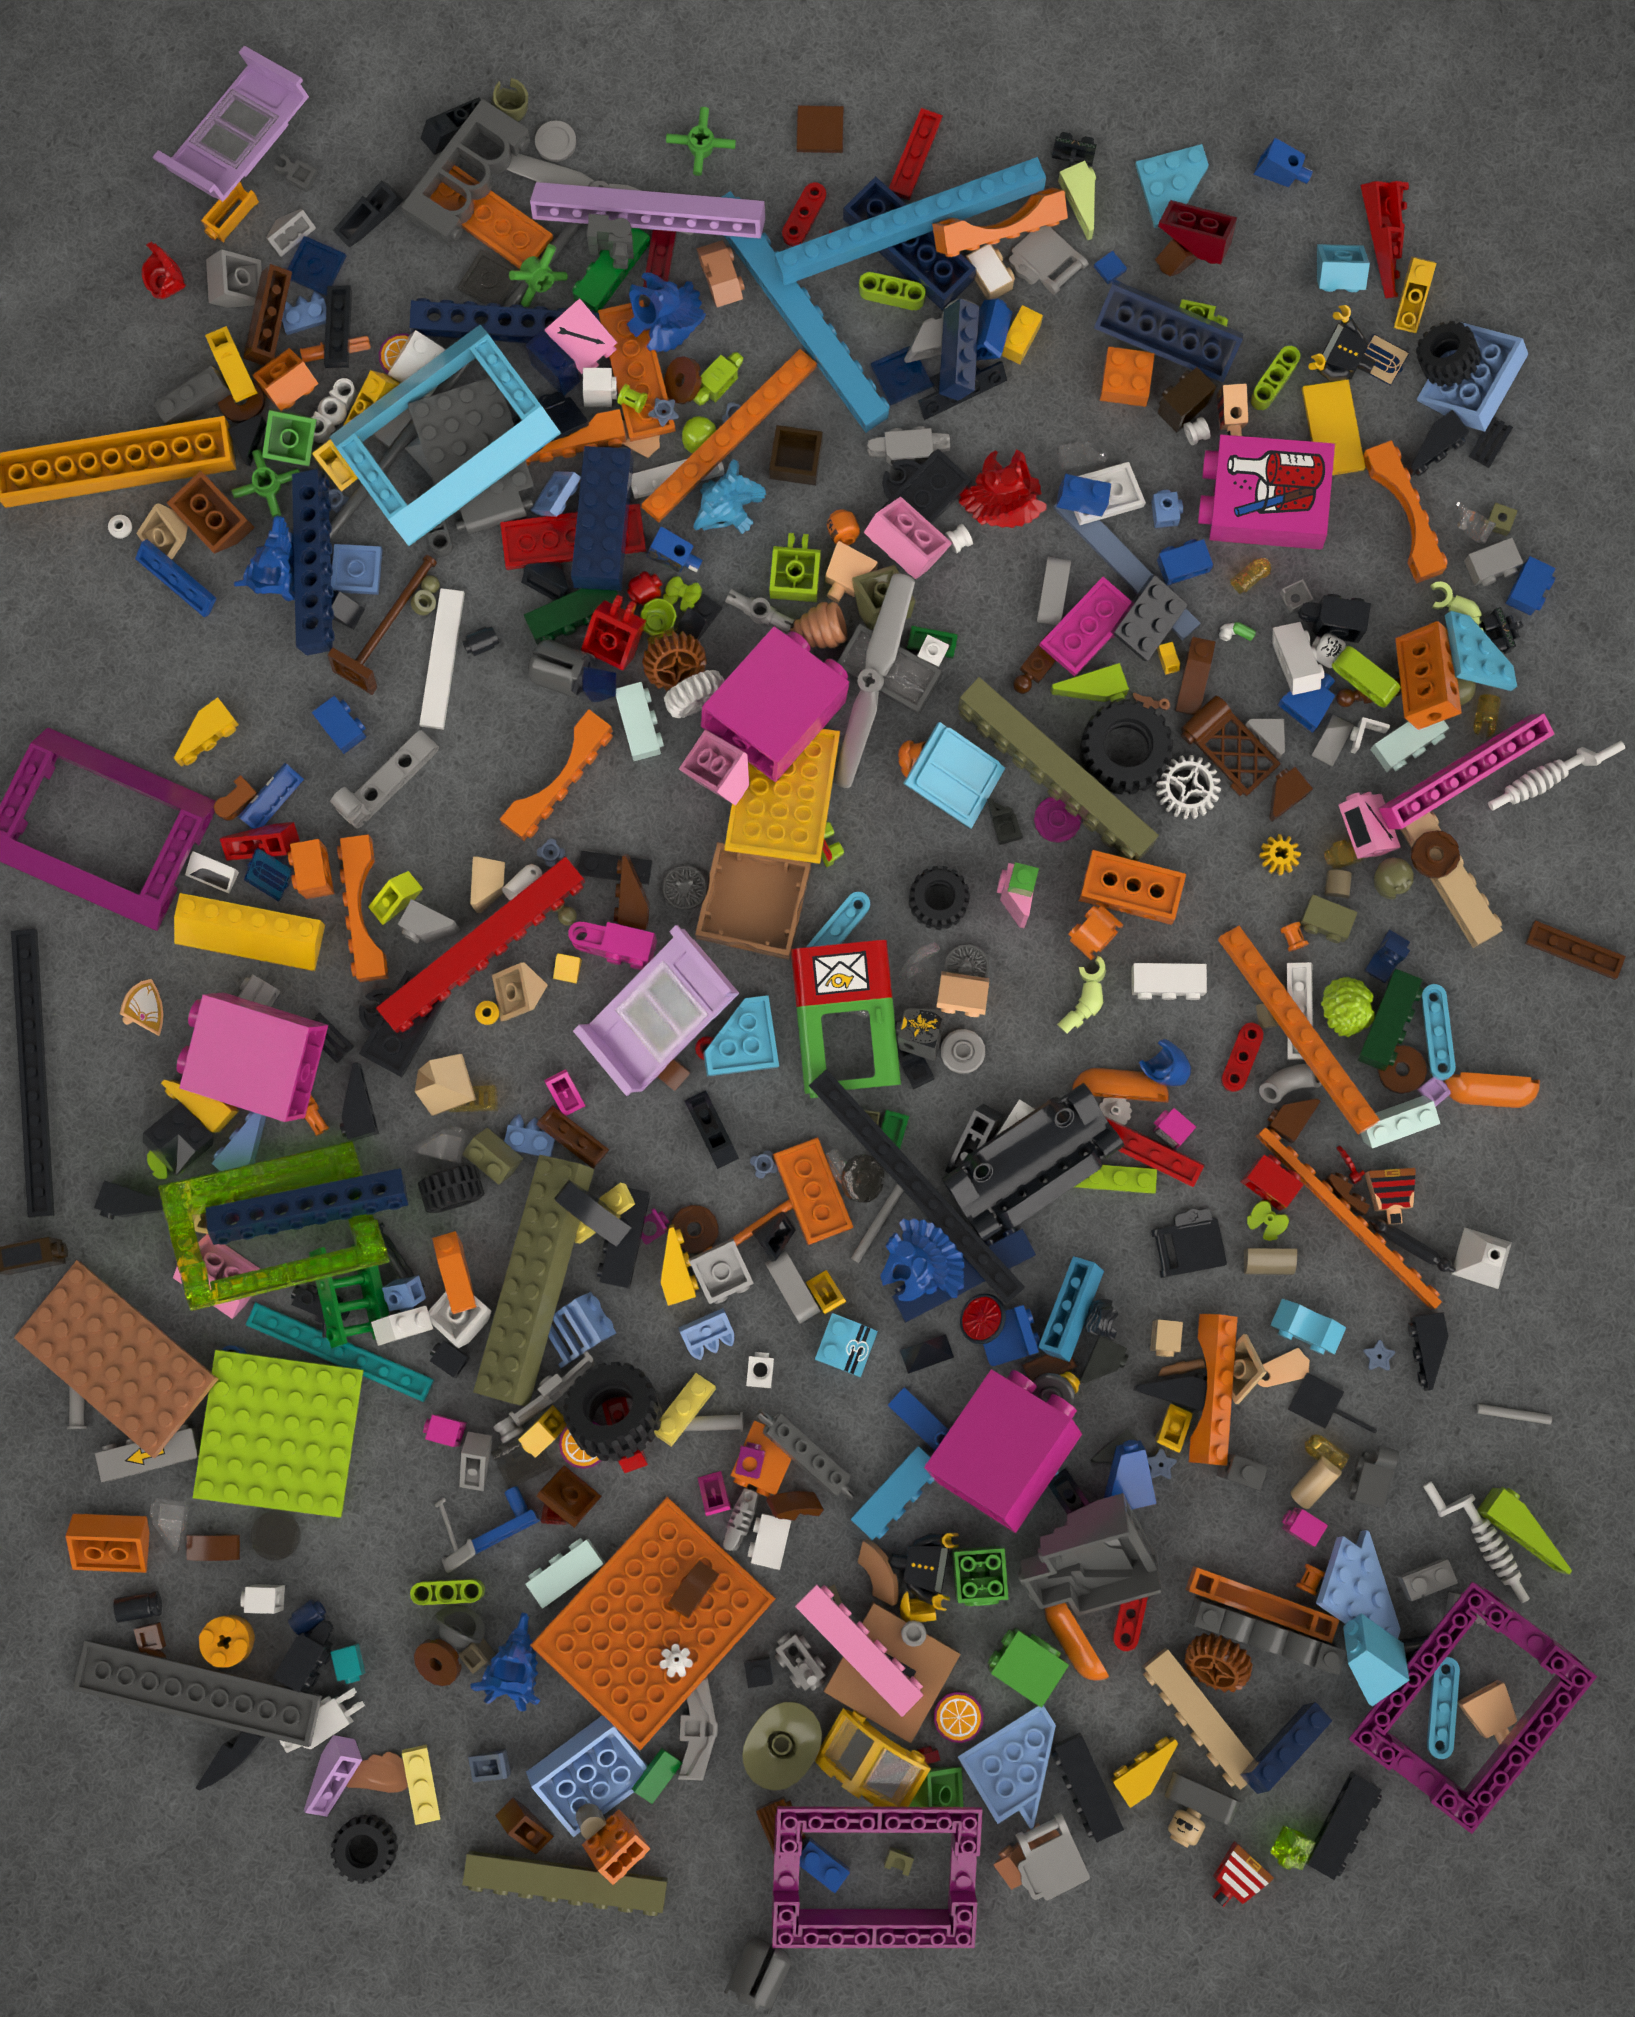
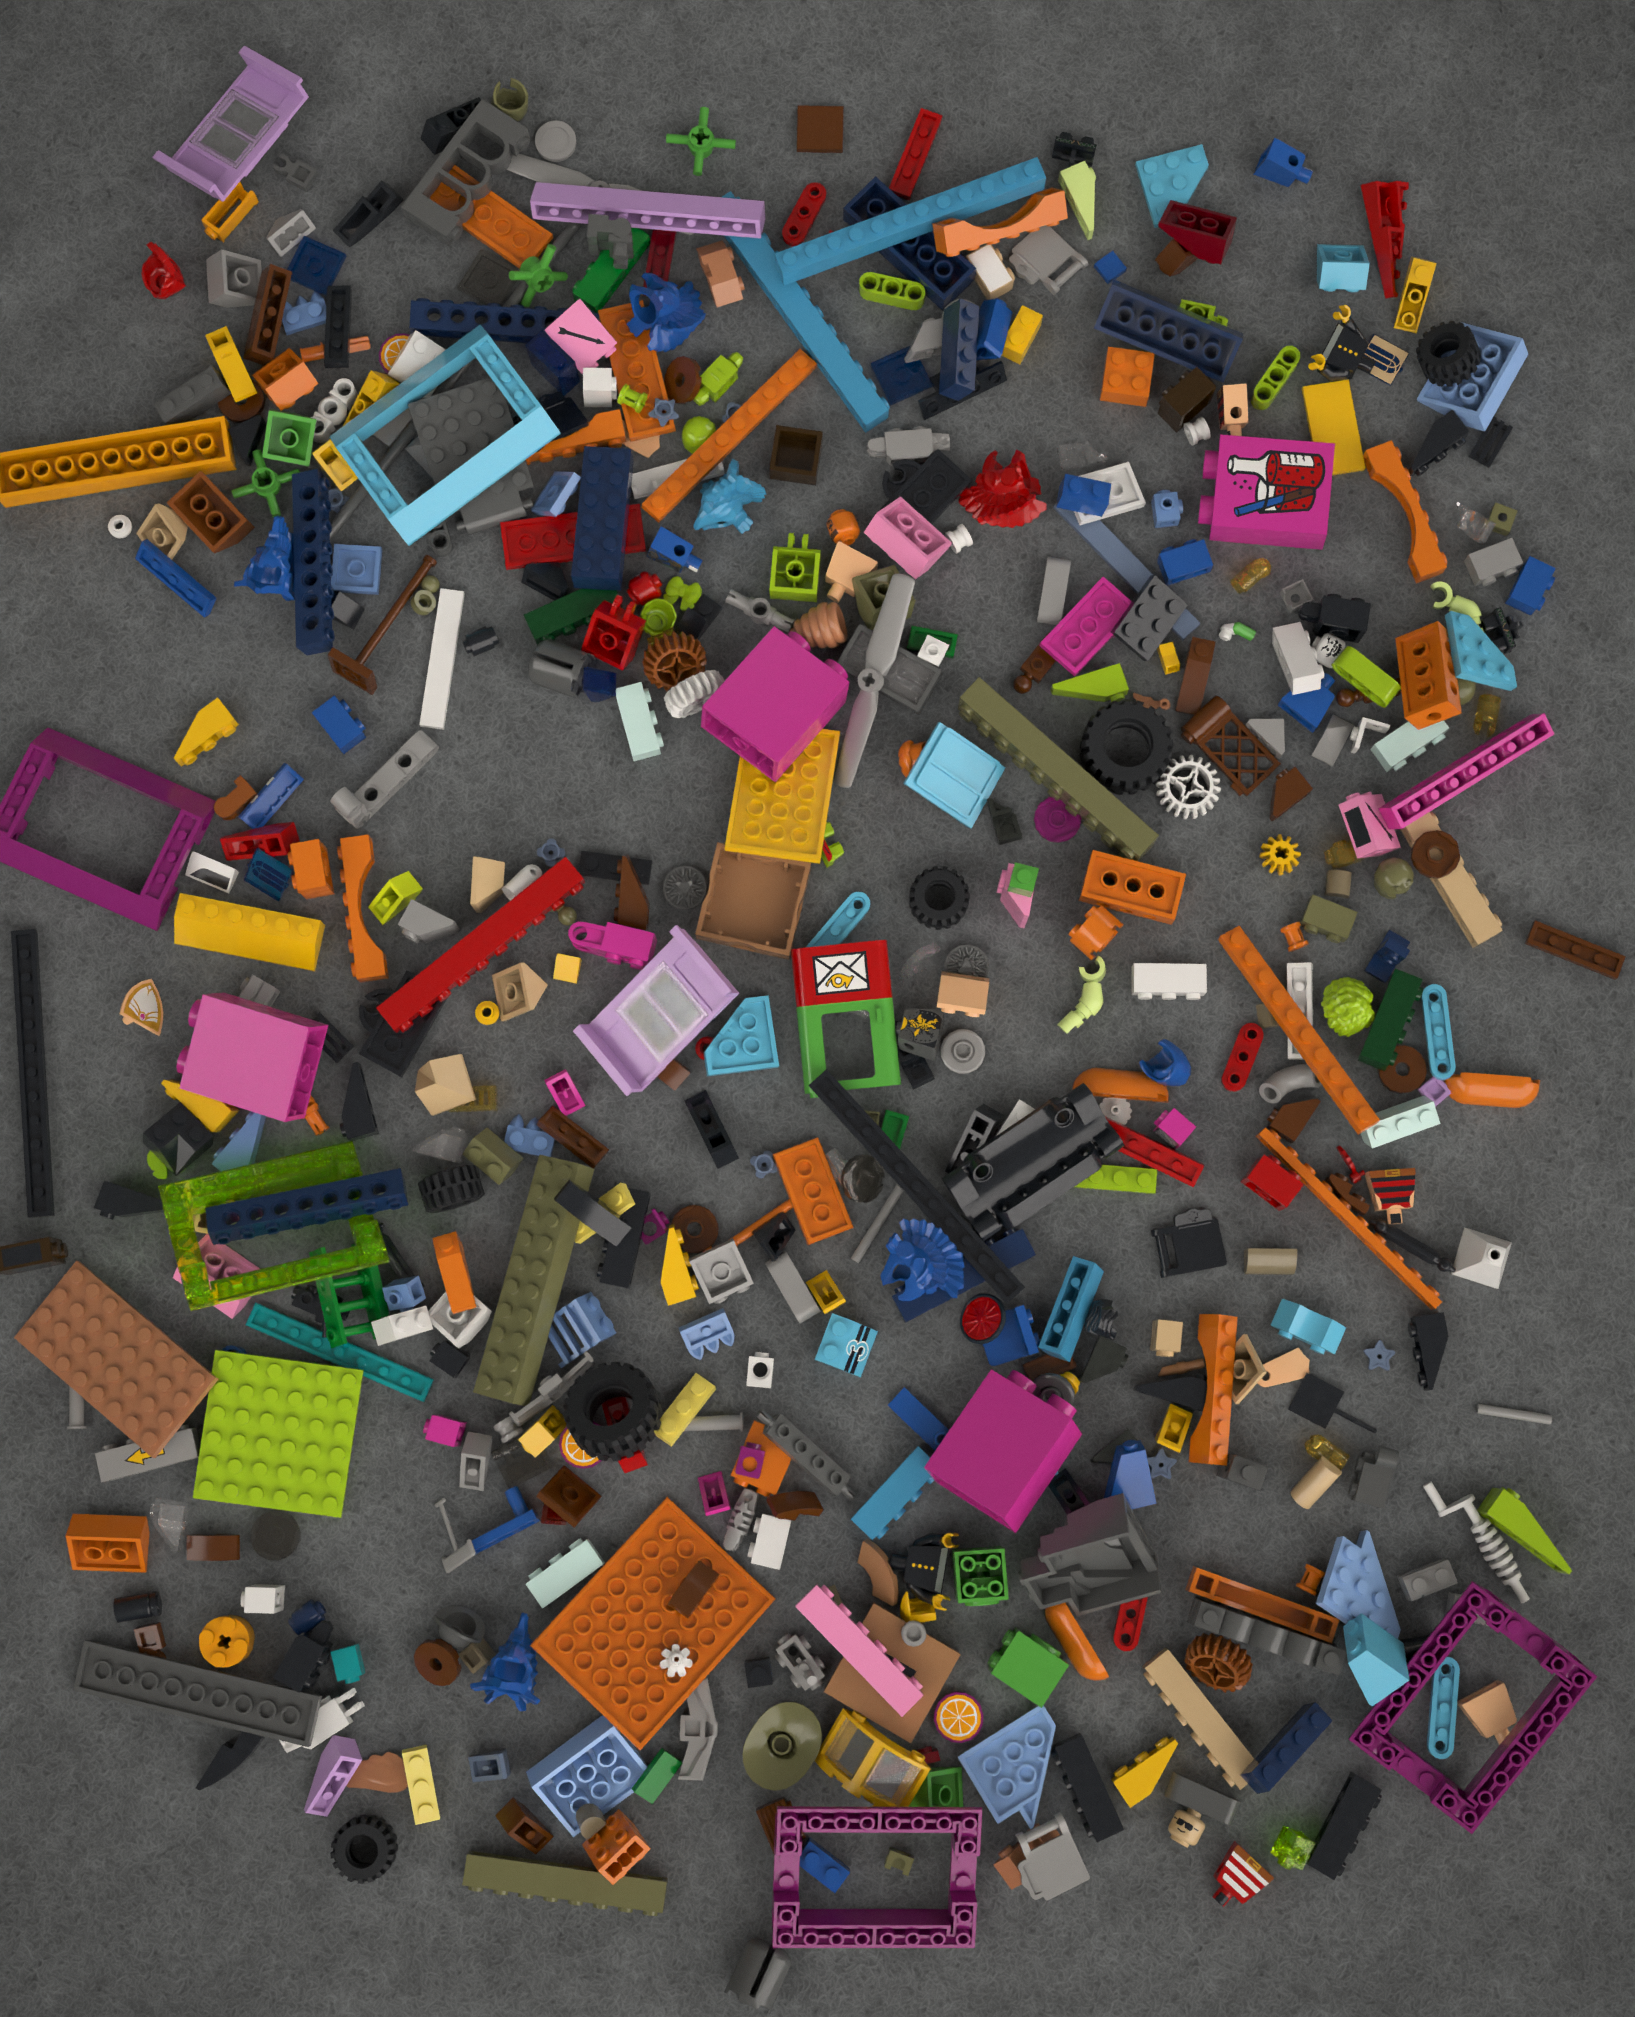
lime beam [410,1579,485,1605] -> none
orange arch [499,709,613,841] -> none
bright pink slope [679,730,749,806] -> none
black slope [900,1334,954,1374] -> none
lime piece [1247,1200,1289,1241] -> none
dark pink brick [1281,1508,1328,1547] -> none
white piece [1488,741,1625,810] -> none

